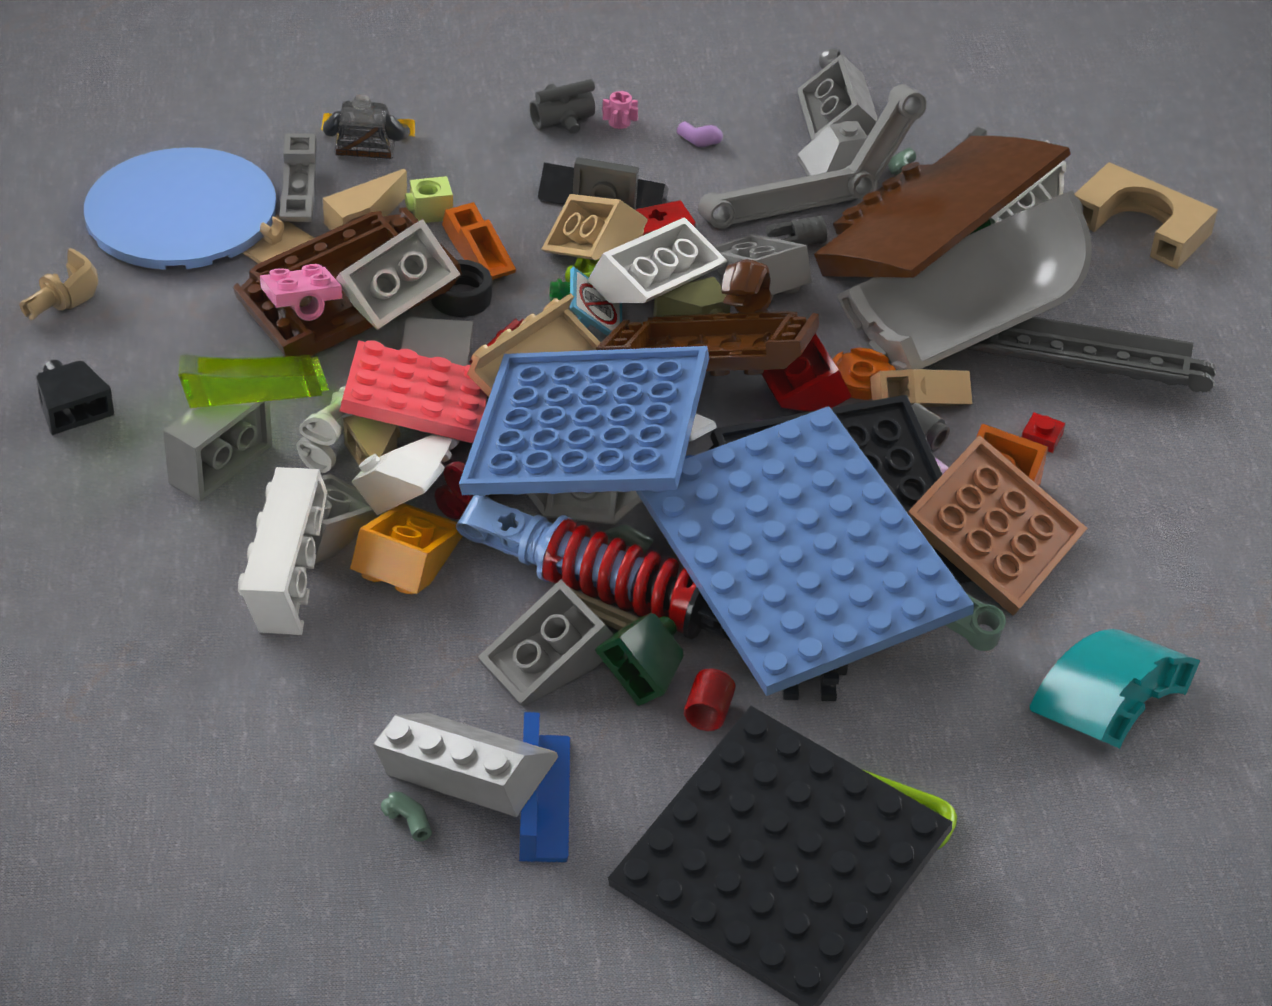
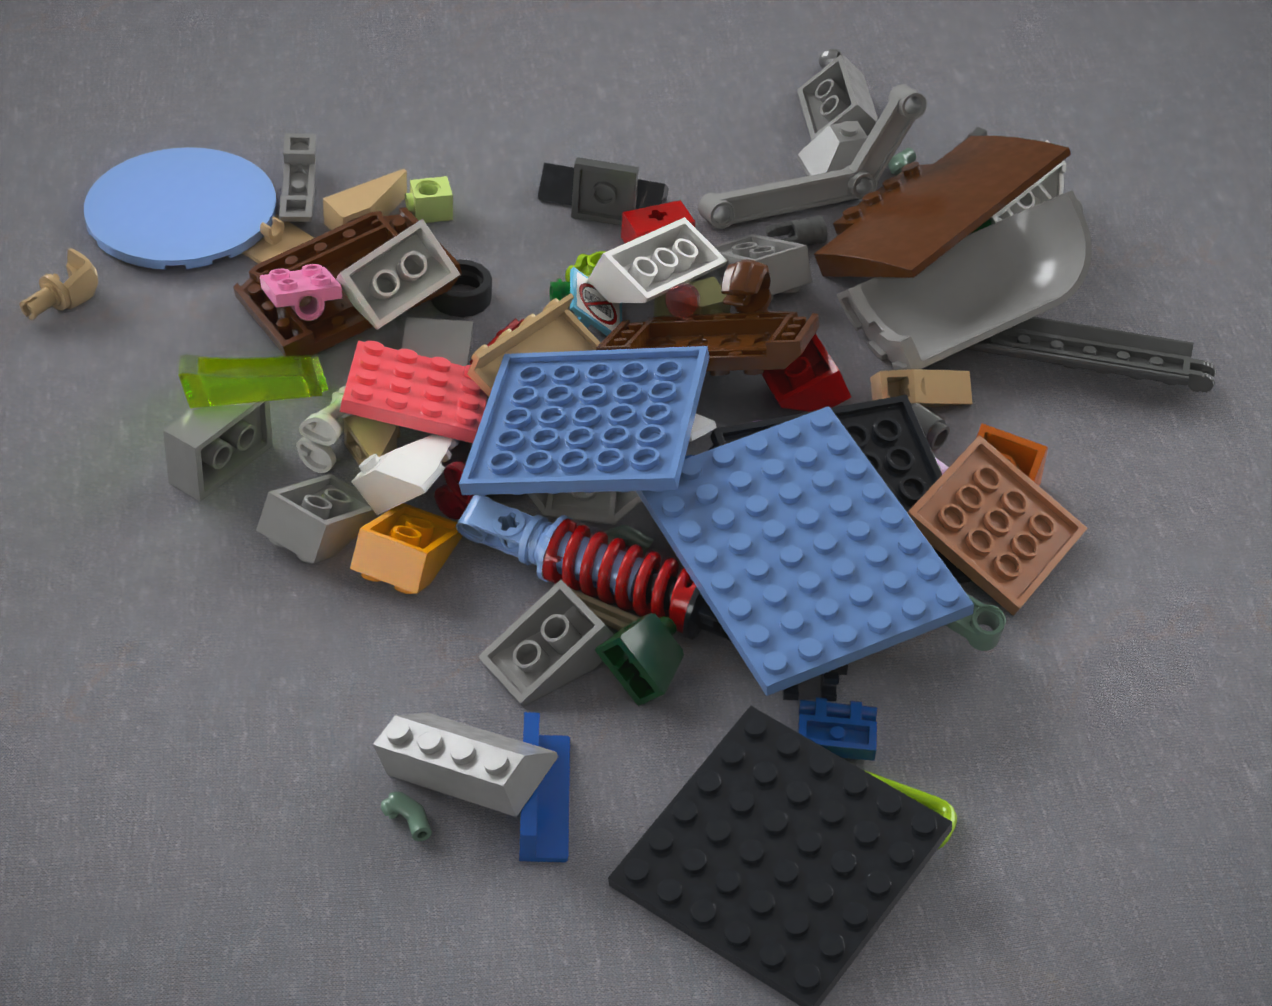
black torso [36,360,114,435] -> none
white wedge [238,467,327,635] -> none
torso [321,94,415,159] -> none
orange slope [442,202,516,280] -> none
dark grey pin [529,79,595,134] -> none
tan slope [541,194,648,260] -> none
bright pink gear [602,91,638,129] -> none
lavender arm [677,121,723,148] -> none
red piece [683,668,736,731] -> none
orange tile [833,348,896,400] -> none
red plate [1022,412,1066,453] -> none
teal panel [1030,629,1201,749] -> none
tan arch [1075,162,1218,269] -> none
none -> clear red tile [665,283,700,318]
none -> blue plate [798,697,877,761]

